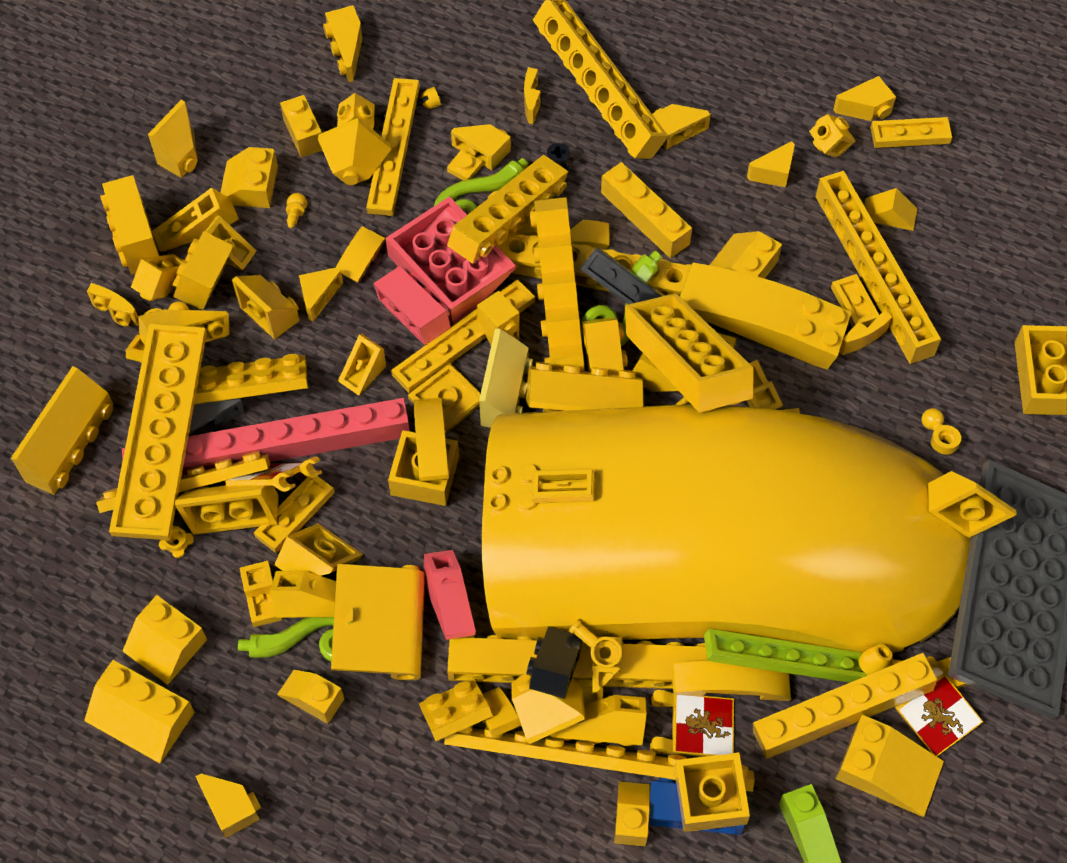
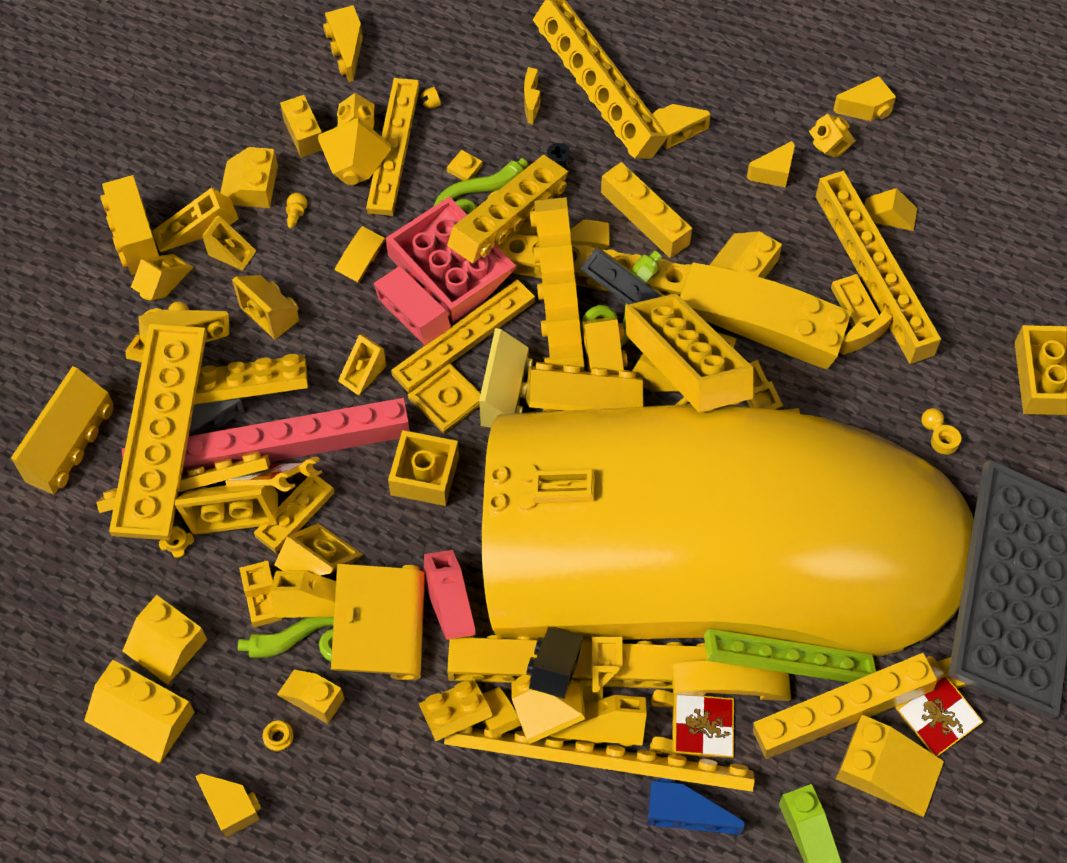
yellow slope [87,283,139,326] -> none
yellow slope [148,100,198,178] -> none
yellow brick [172,231,234,310] -> none
yellow slope [299,268,343,322] -> none
yellow slope [414,397,449,481] -> none
yellow slope [451,124,511,170] -> none
yellow slope [477,291,519,345] -> none
yellow bar [569,619,622,668] -> none
yellow slope [614,781,650,846] -> none
yellow brick [674,753,750,832] -> none
yellow bar [859,644,902,675] -> none
yellow plate [870,117,952,148] -> none
yellow slope [928,471,1017,538] -> none
none -> yellow plate [263,720,294,751]

